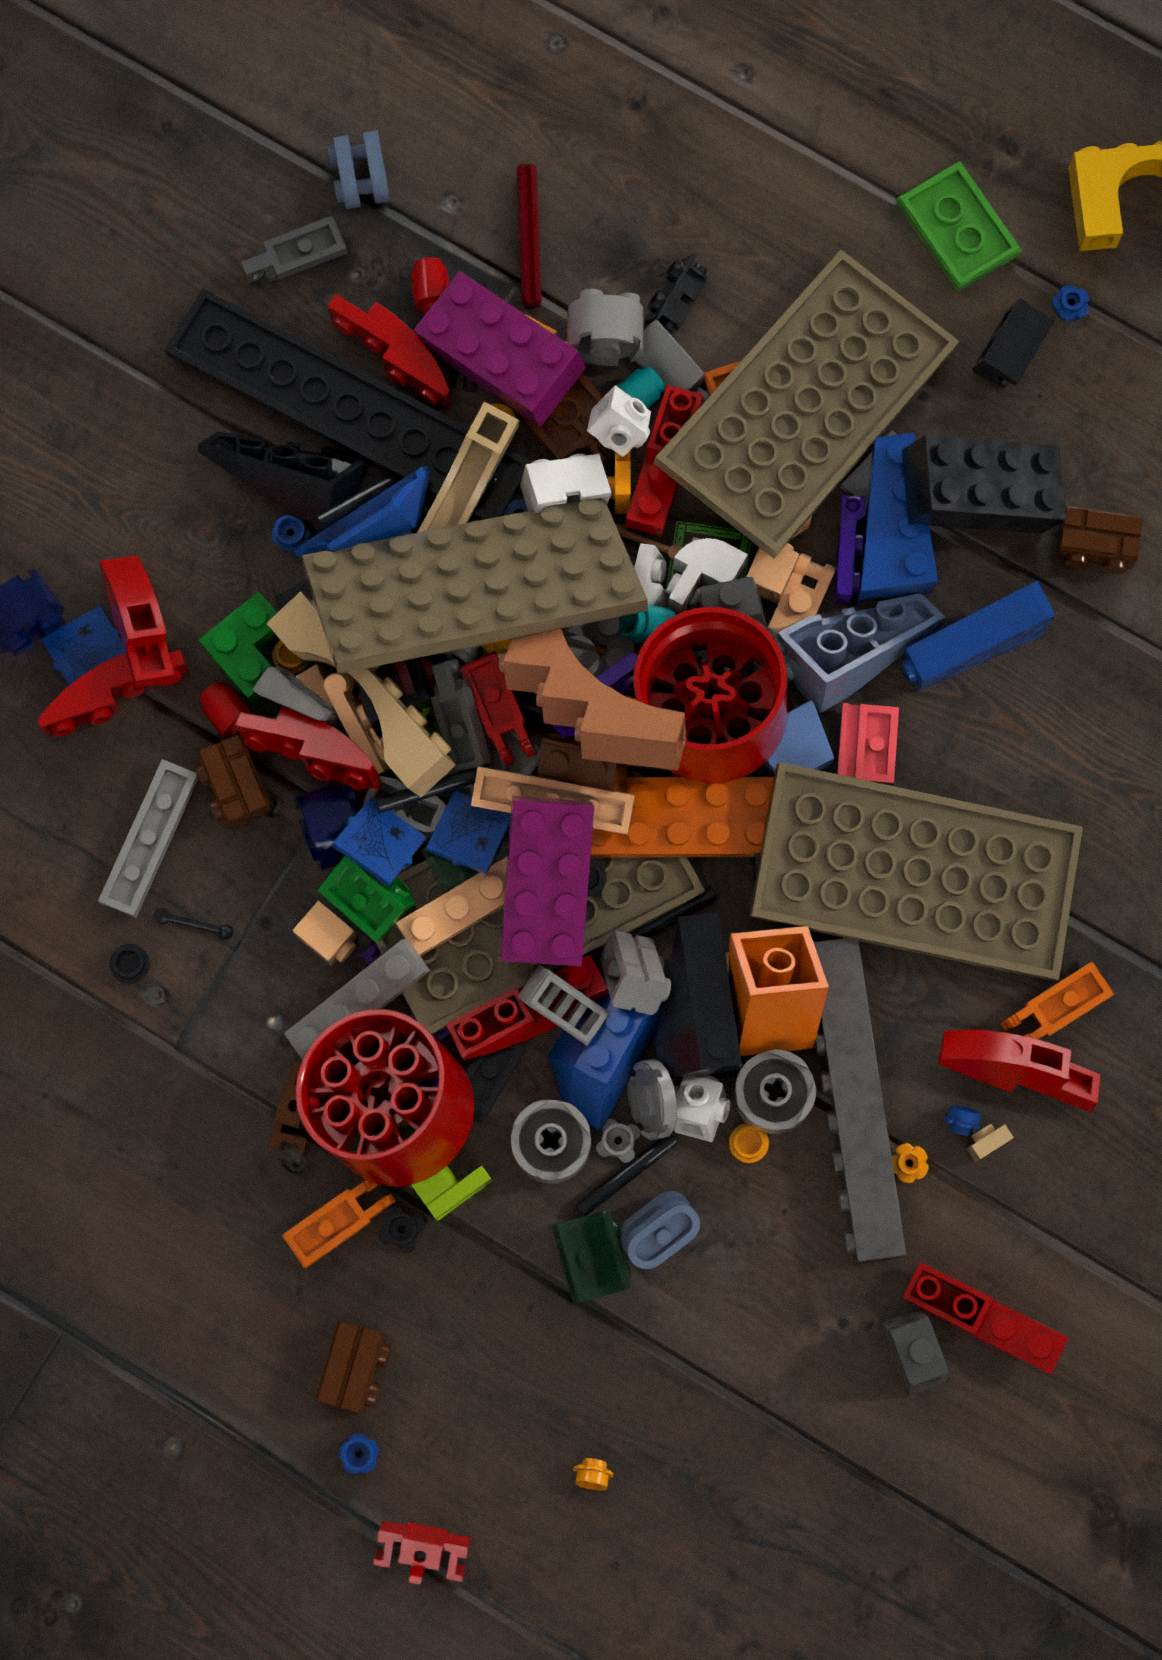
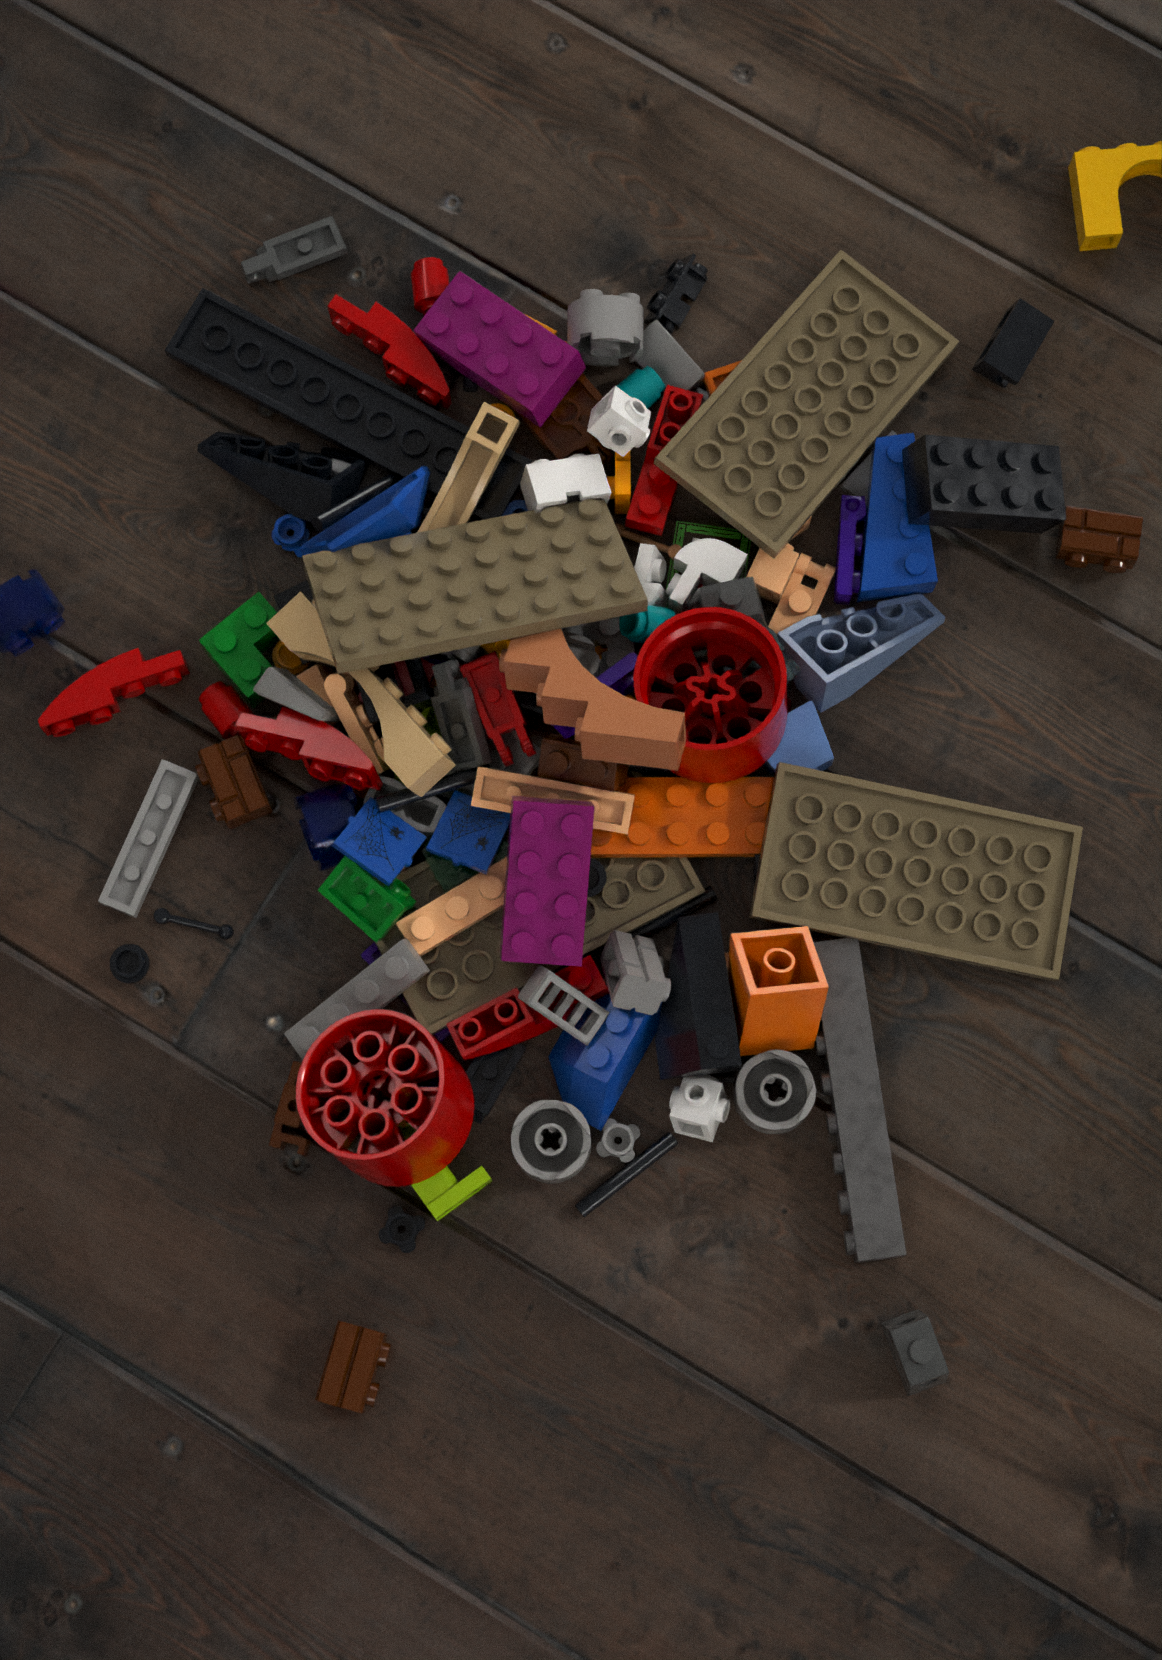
blue piece [41,605,125,685] -> none
red slope [99,555,175,688] -> none
orange hinge [282,1180,396,1269] -> none
light nougat brick [292,901,357,966] -> none
sand blue brick [327,130,391,209] -> none
blue plate [339,1433,379,1474] -> none
red piece [373,1520,471,1585] -> none
dark red axle [517,163,542,308] -> none
clear green bracket [552,1209,631,1305] -> none
light orange plate [573,1458,613,1491] -> none
sand blue brick [618,1191,700,1269] -> none
light grey tile [628,1059,677,1141] -> none
light orange plate [729,1123,769,1163] -> none
coral plate [837,703,899,786] -> none
light orange plate [891,1143,929,1183] -> none
bright green tile [896,161,1022,293] -> none
blue slope [900,581,1055,691] -> none
red slope [902,1262,1069,1376] -> none
red slope [938,1030,1101,1113] -> none
blue plate [943,1105,982,1136] -> none
tan plate [967,1124,1014,1162] -> none
orange hinge [1001,961,1114,1040] -> none
blue plate [1052,285,1089,322] -> none

